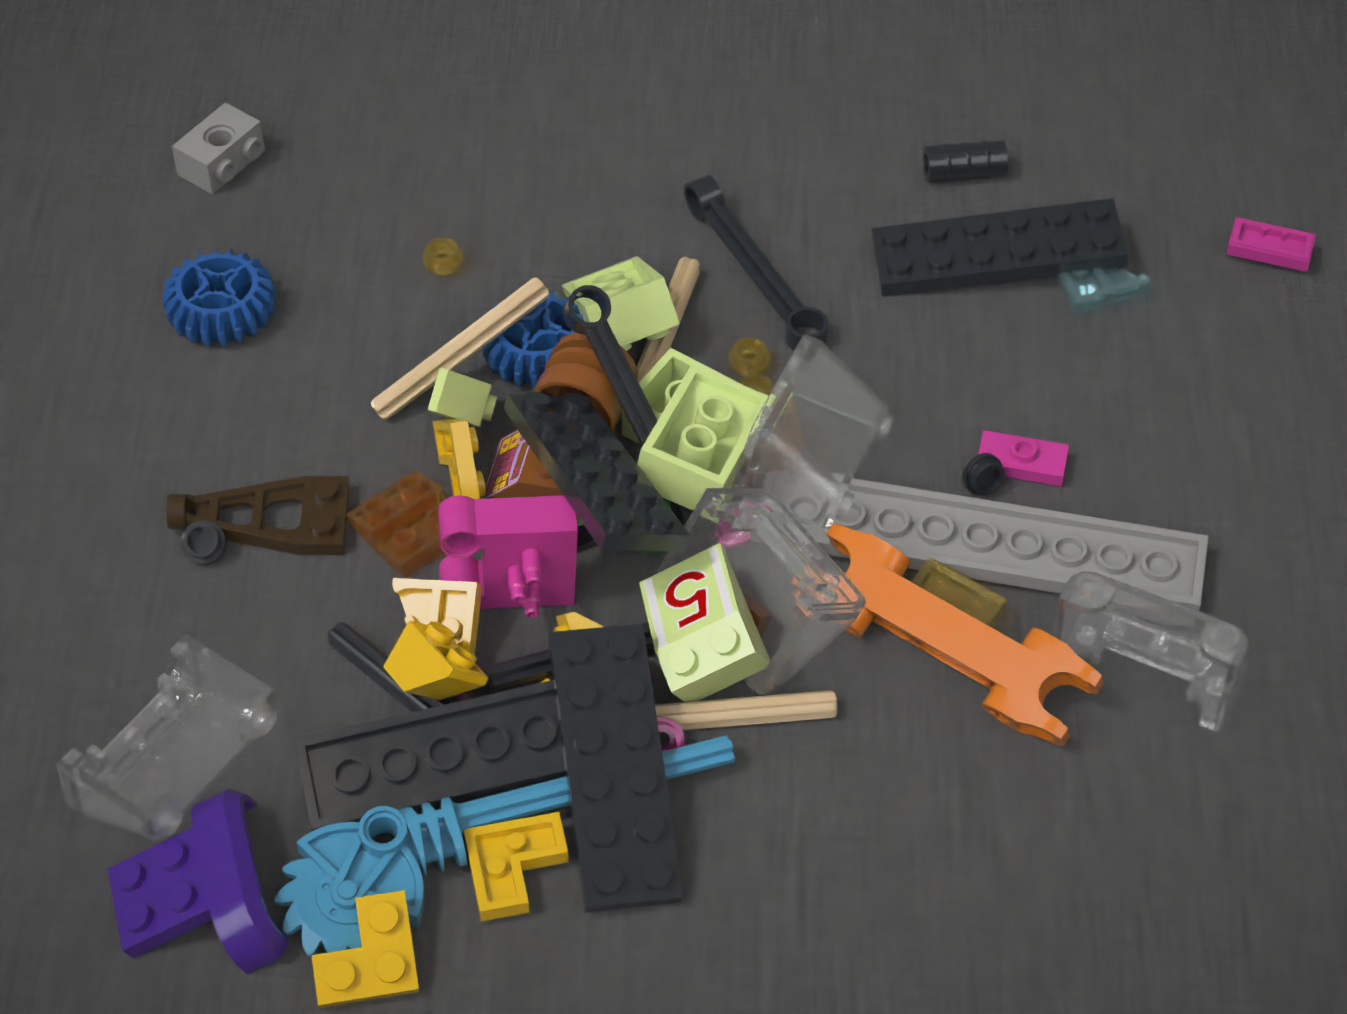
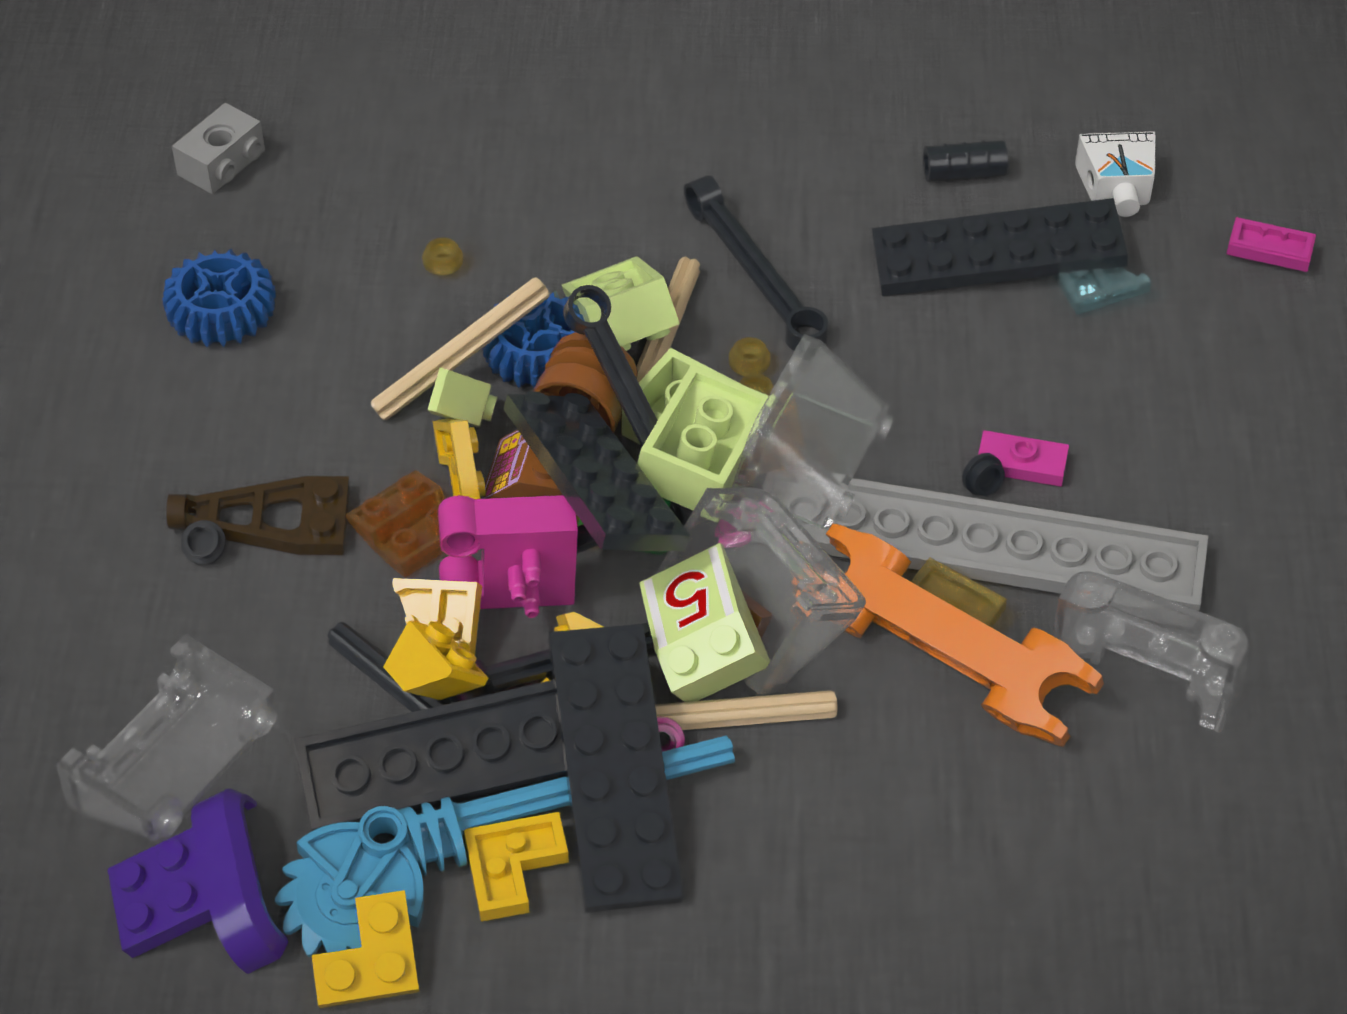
none -> white torso [1075,131,1155,217]

